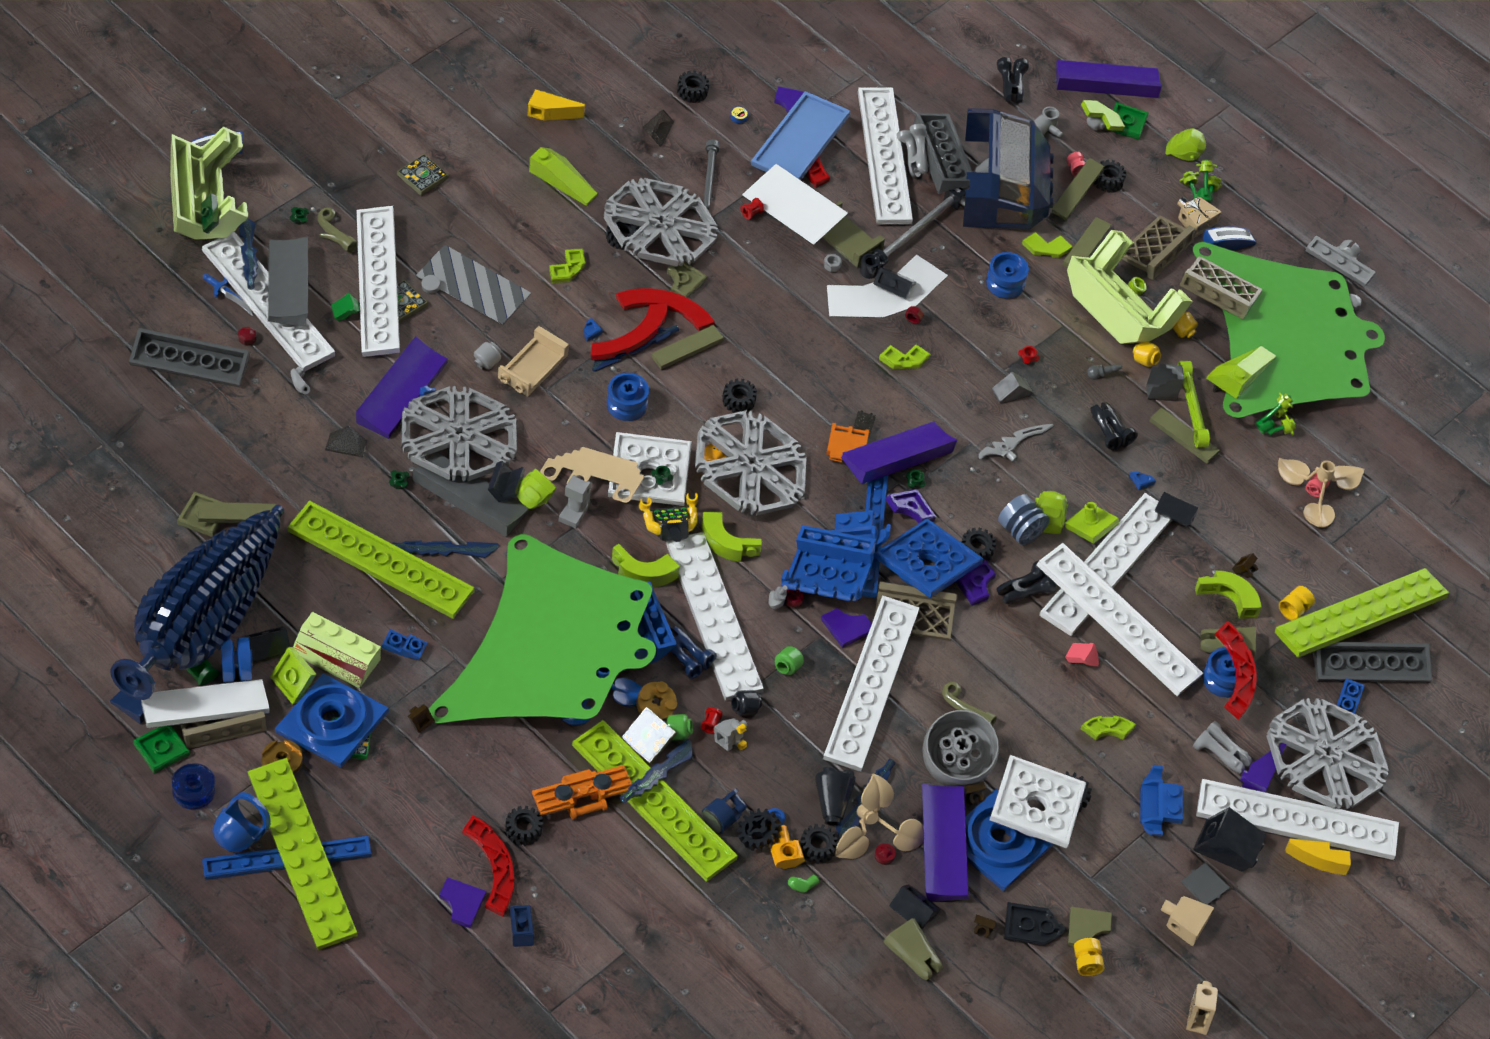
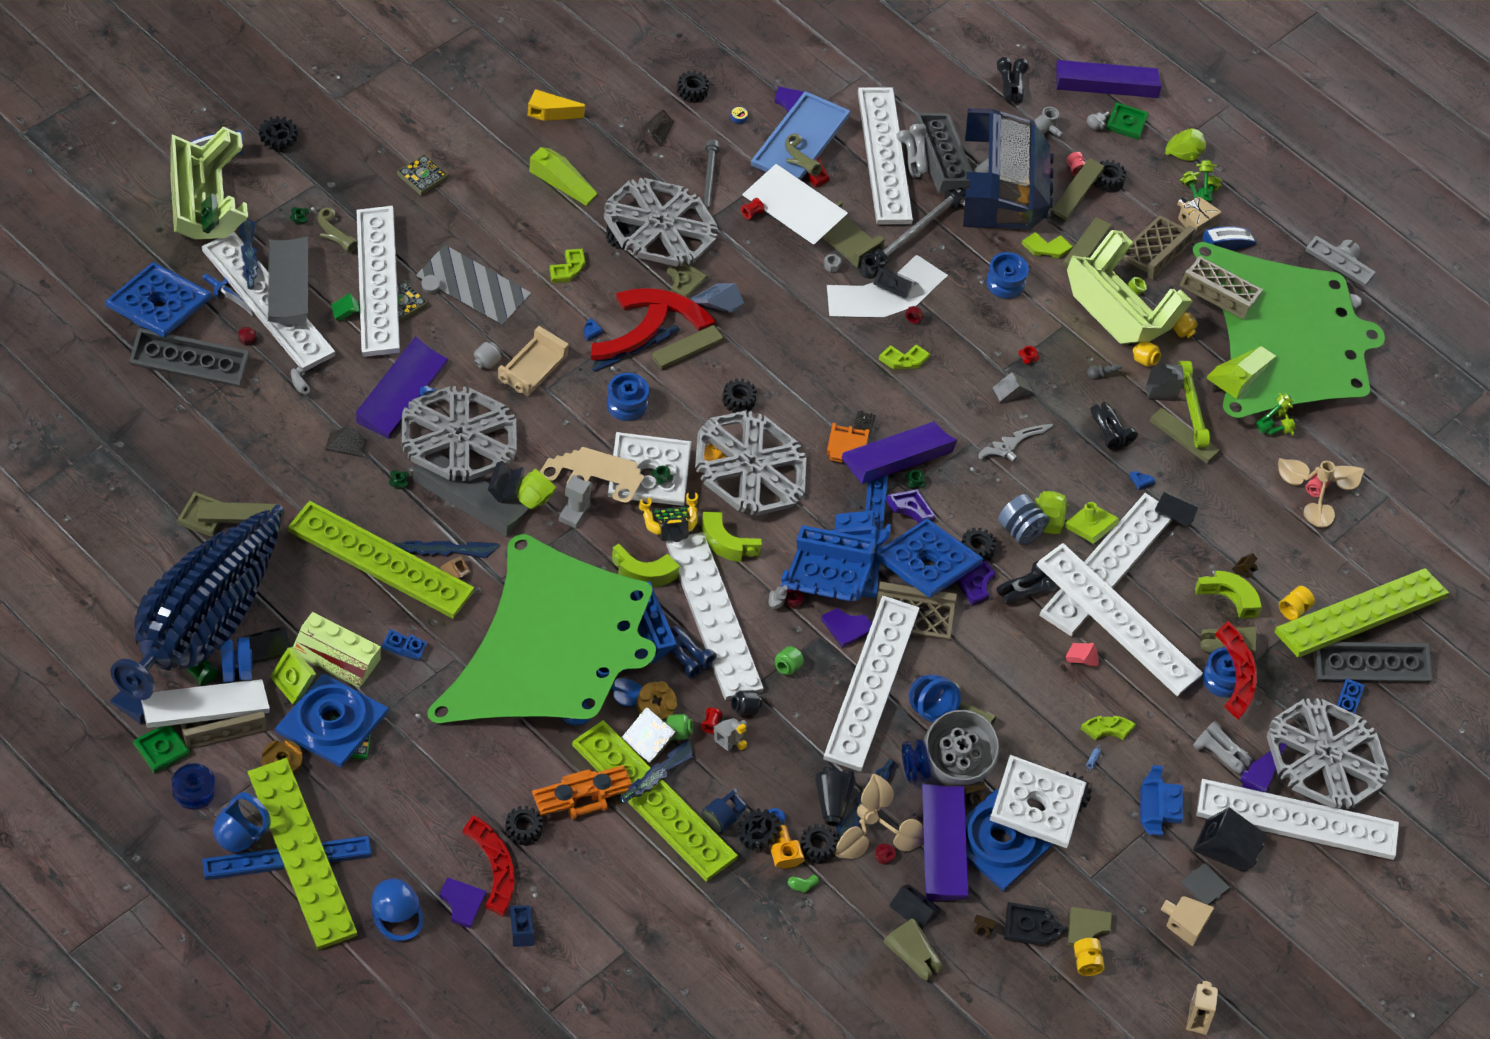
dark brown tile [408,704,435,733] -> none
lime tile [1081,100,1125,131] -> none
yellow slope [1285,839,1351,875] -> none
none -> blue piece [105,262,212,338]
none -> black gear [259,116,298,150]
none -> blue piece [371,878,423,942]
none -> medium nougat slope [440,556,470,579]
none -> sand blue slope [690,283,744,313]
none -> olive plant [785,133,822,176]
none -> clear blue wheel [902,739,930,784]
none -> blue piece [908,674,961,722]
none -> light blue piece [1086,745,1101,772]

